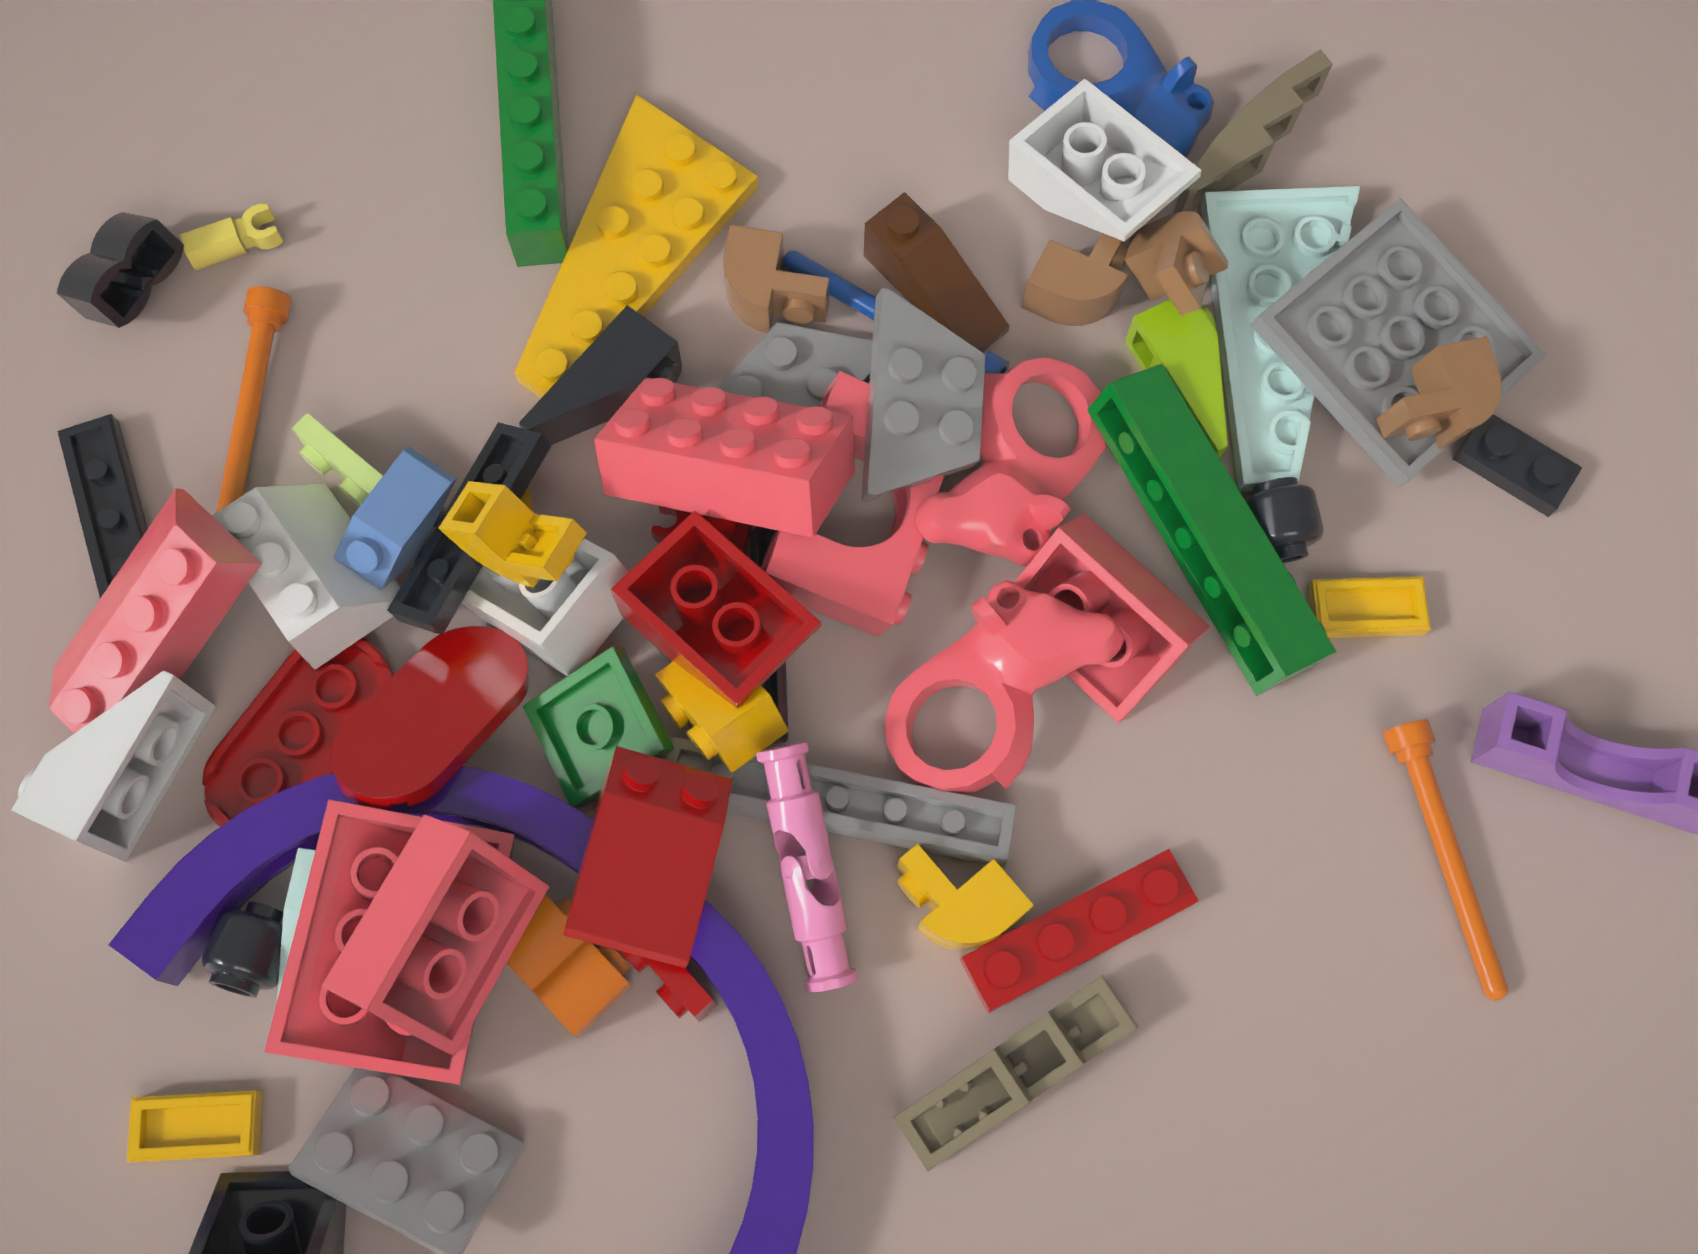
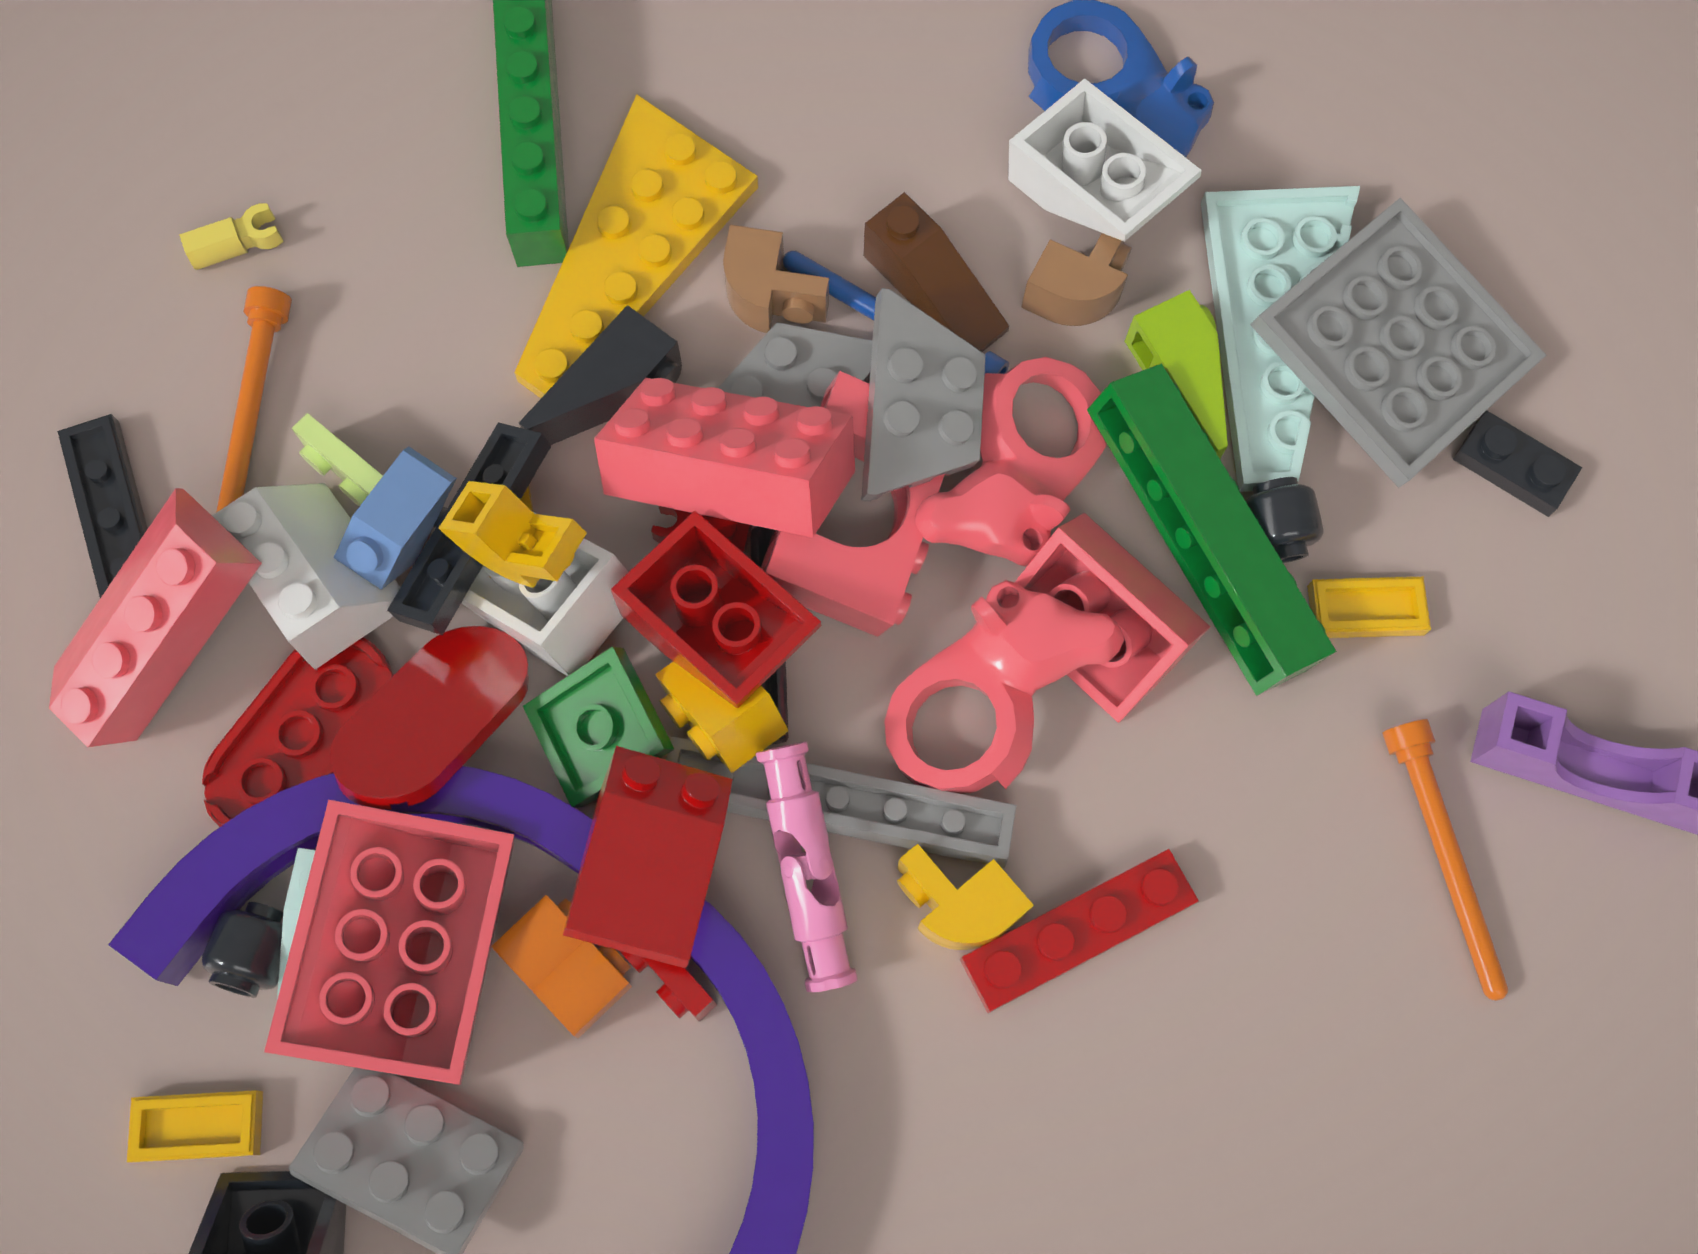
white slope [11,670,216,862] -> none
black brick [57,212,184,328] -> none
coral slope [321,815,550,1057] -> none
dark tan slope [893,974,1138,1171] -> none
medium nougat brick [1125,211,1228,316] -> none
dark tan slope [1174,49,1333,213] -> none
medium nougat brick [1376,336,1502,449] -> none

